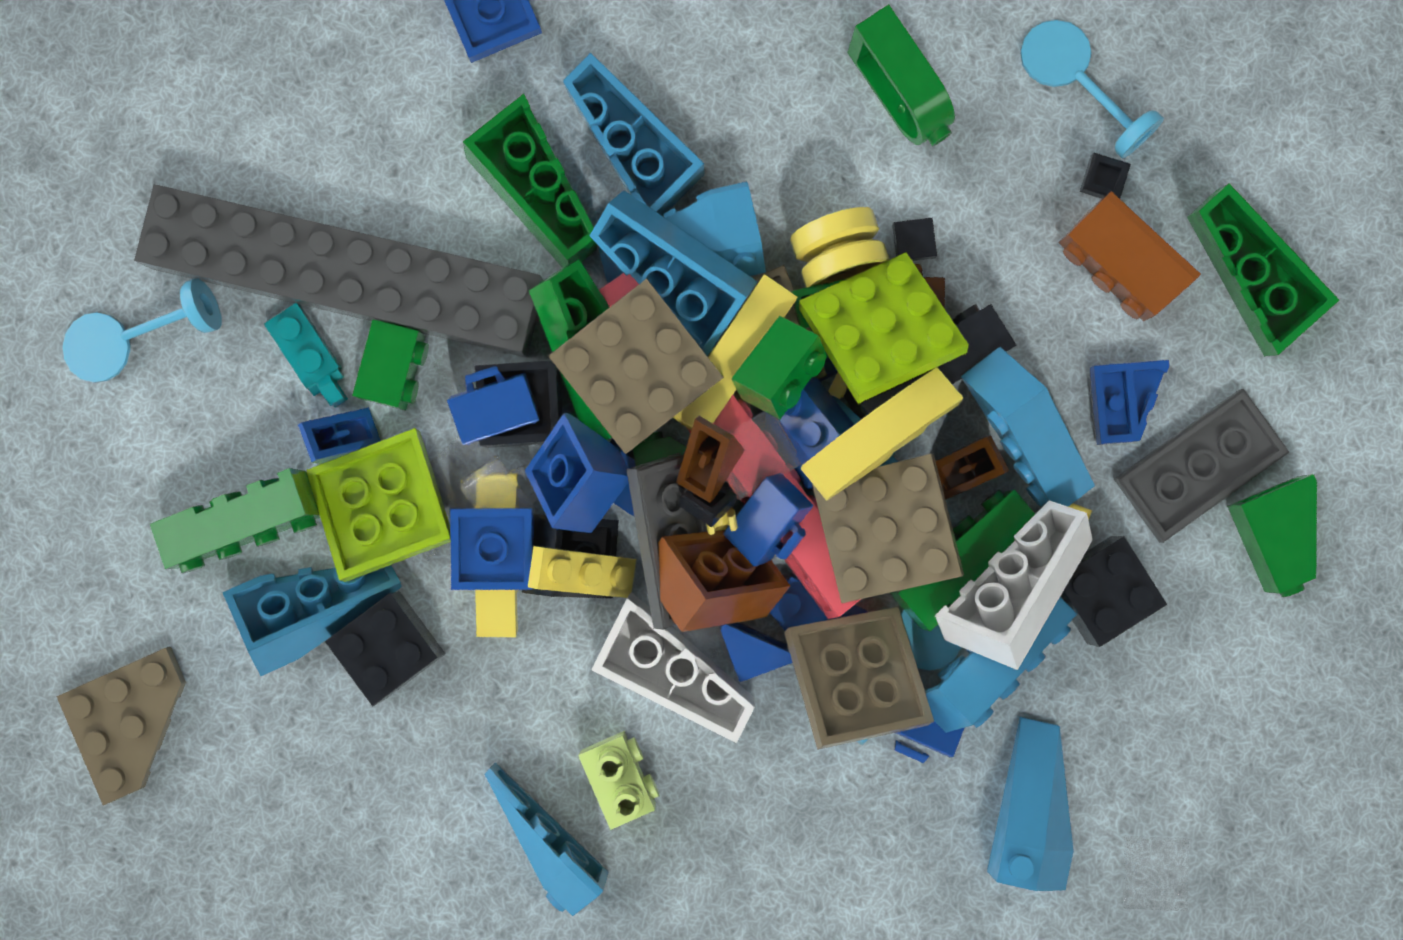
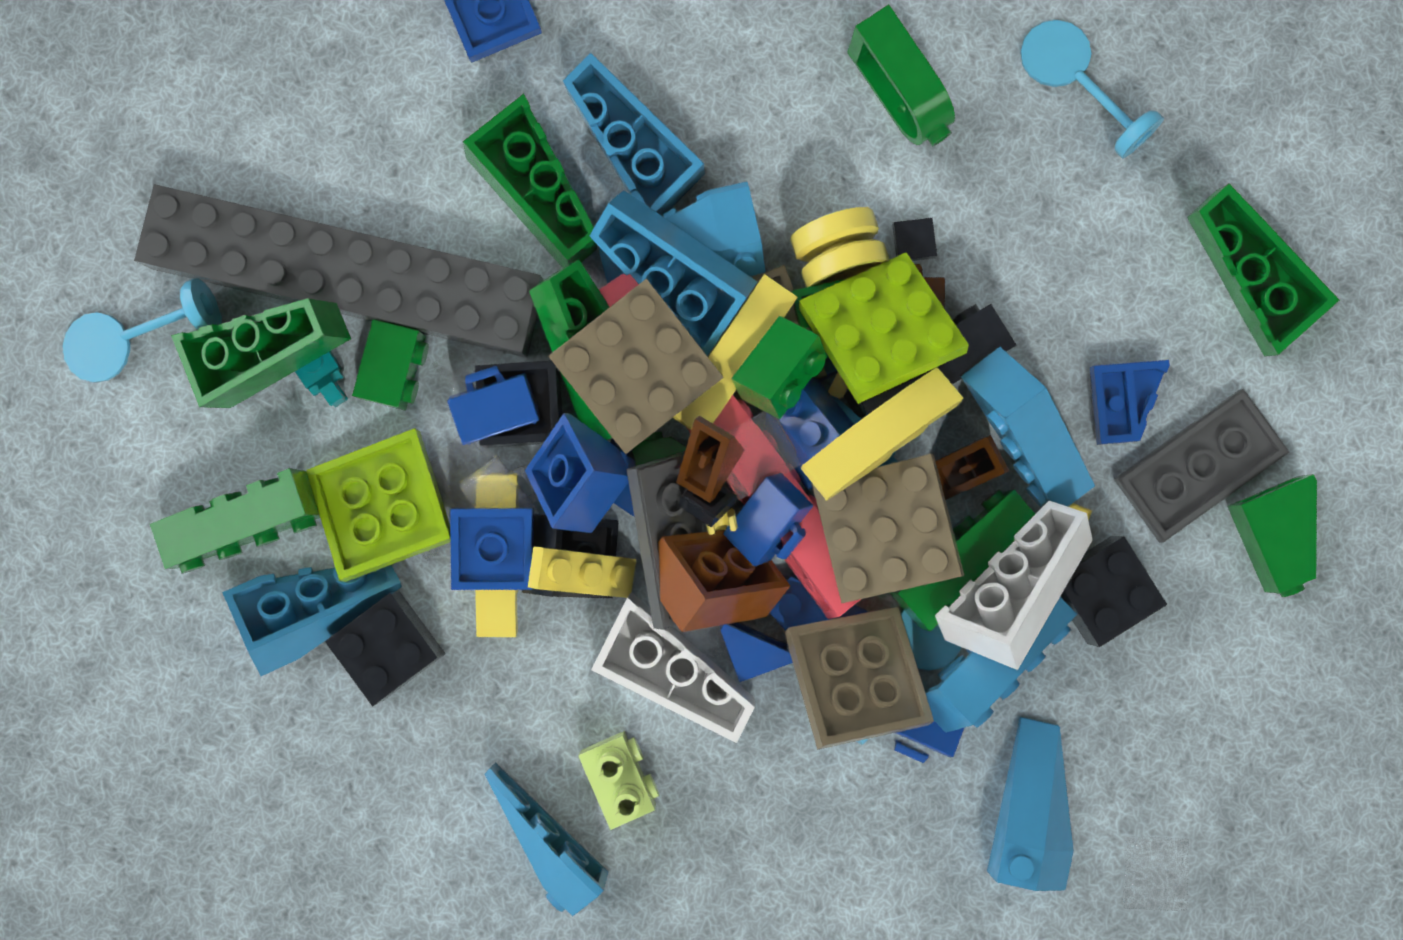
dark tan plate [56,647,186,806] -> none
blue slope [298,407,381,464] -> none
dark orange slope [1058,191,1201,321] -> none
black tile [1080,153,1131,199] -> none
none -> green wedge [171,298,351,408]

